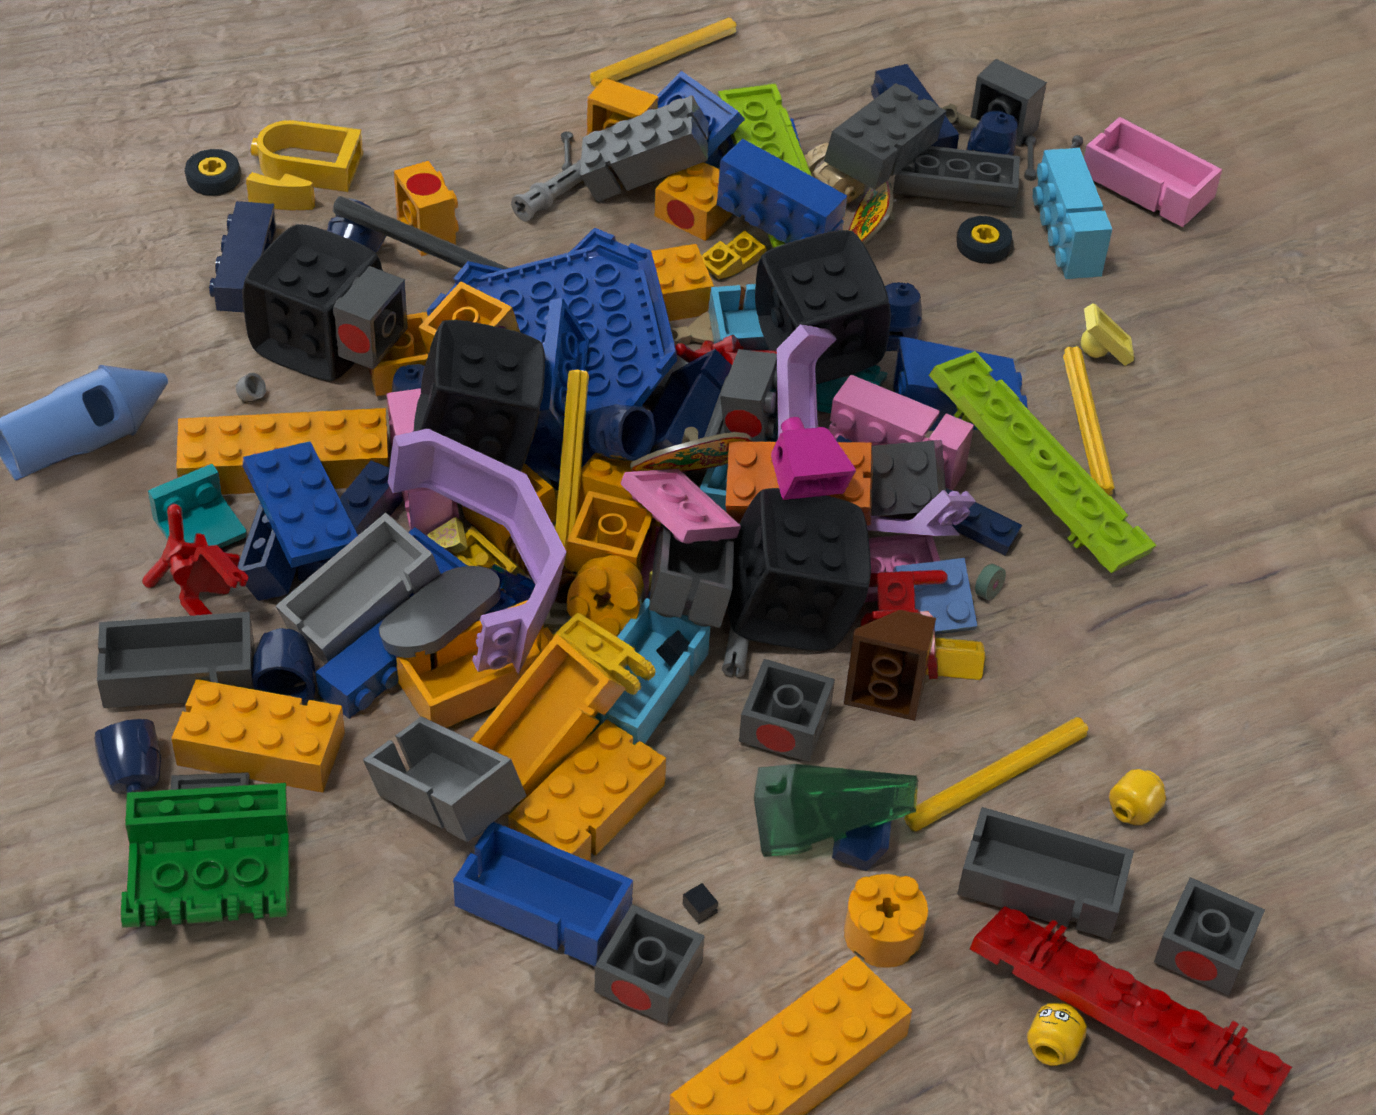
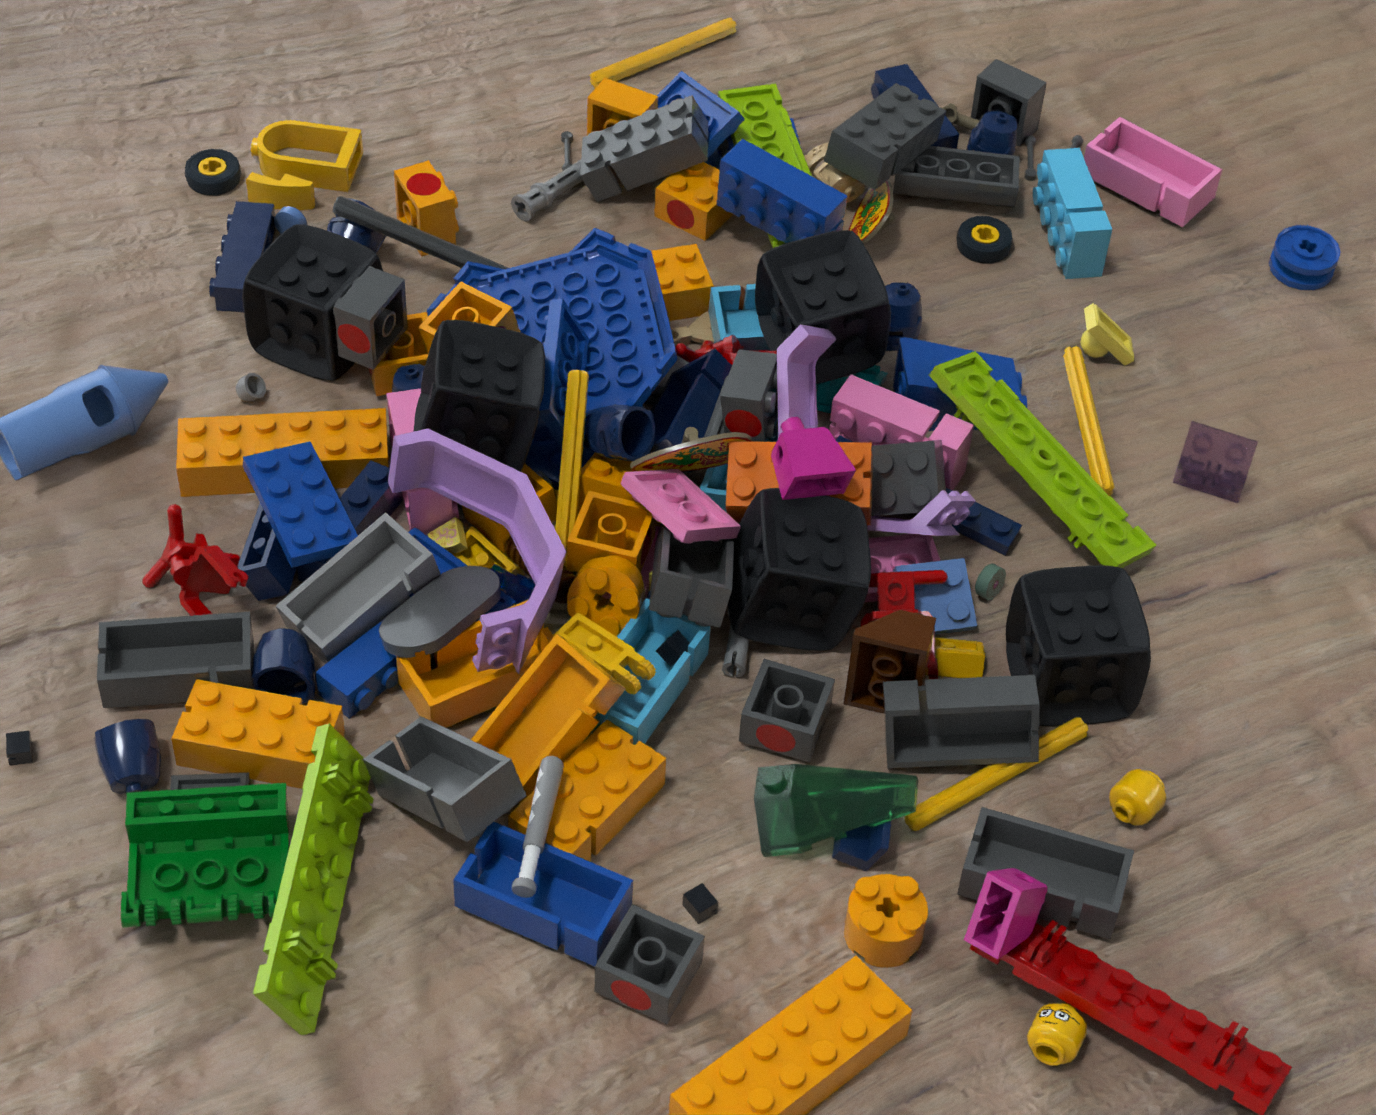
teal bracket [148,464,247,548] -> none
yellow slope [701,230,767,279] -> none
dark grey brick [1154,877,1265,995] -> none
none -> black piece [6,730,33,766]
none -> lime piece [253,723,374,1035]
none -> medium blue tile [274,206,307,234]
none -> light grey piece [512,756,564,898]
none -> dark grey piece [883,675,1040,768]
none -> dark pink torso [964,868,1048,959]
none -> black piece [1005,565,1151,726]
none -> clear purple hinge [1173,421,1258,503]
none -> blue wheel [1269,225,1341,290]

